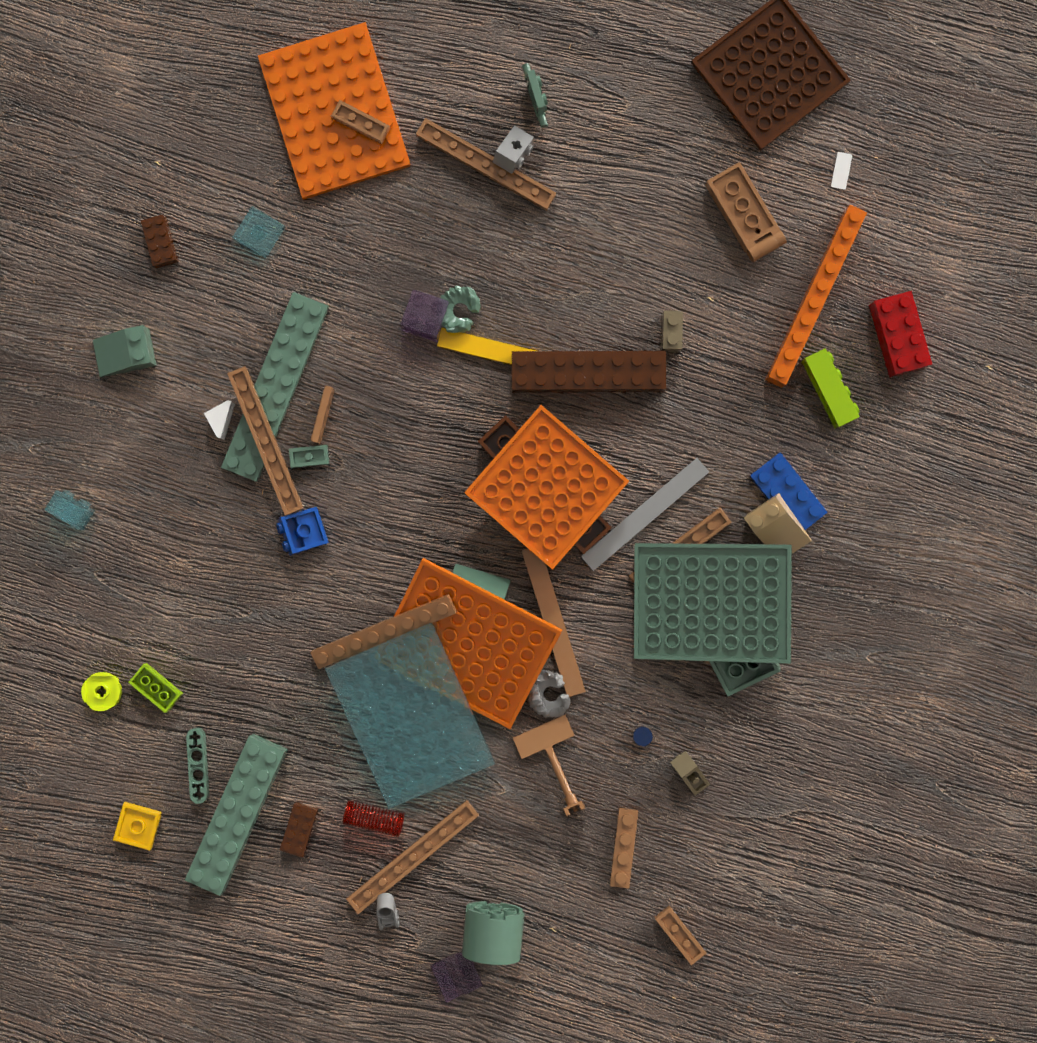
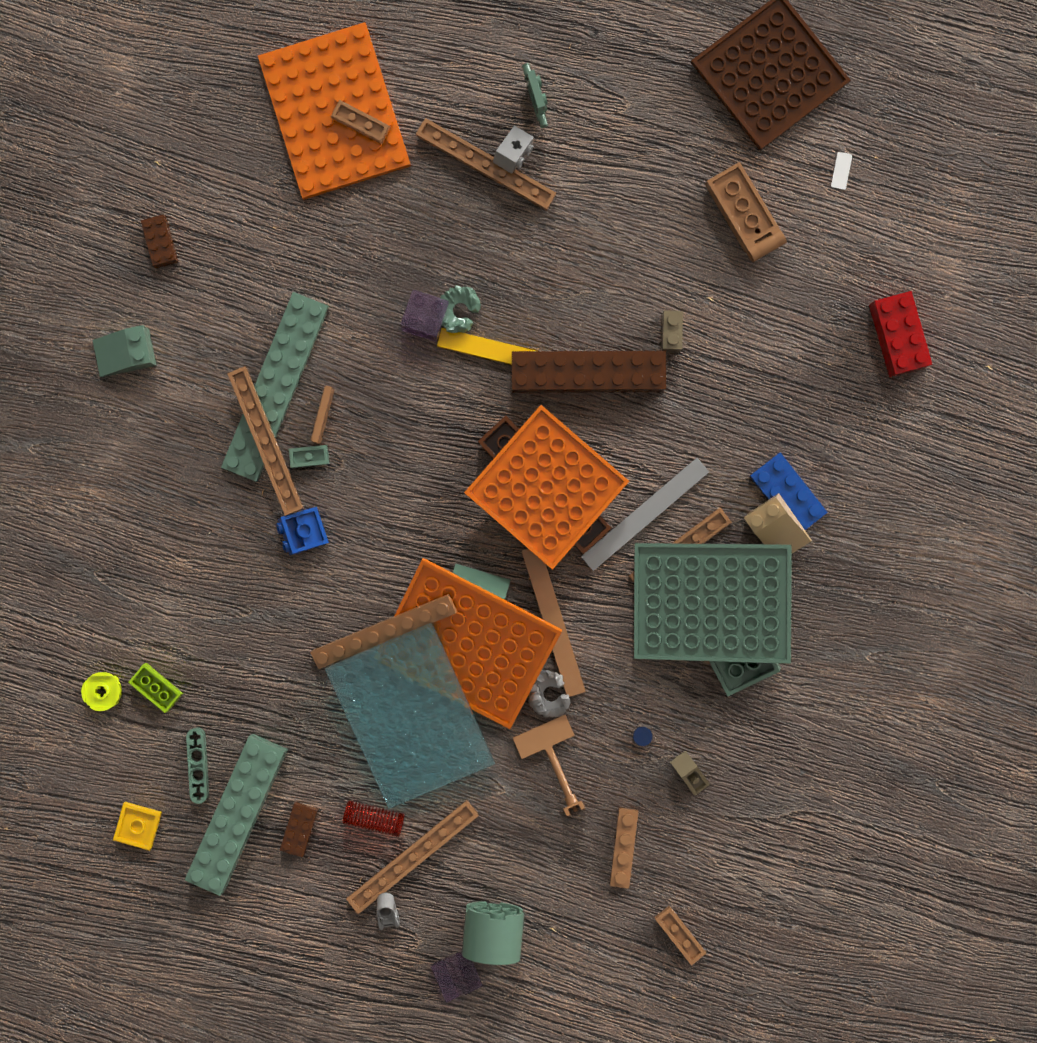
clear light blue brick [45,489,95,530] -> none
white slope [204,400,235,440] -> none
clear light blue plate [232,206,285,259] -> none
orange brick [765,205,867,388] -> none
lime brick [801,348,860,429] -> none

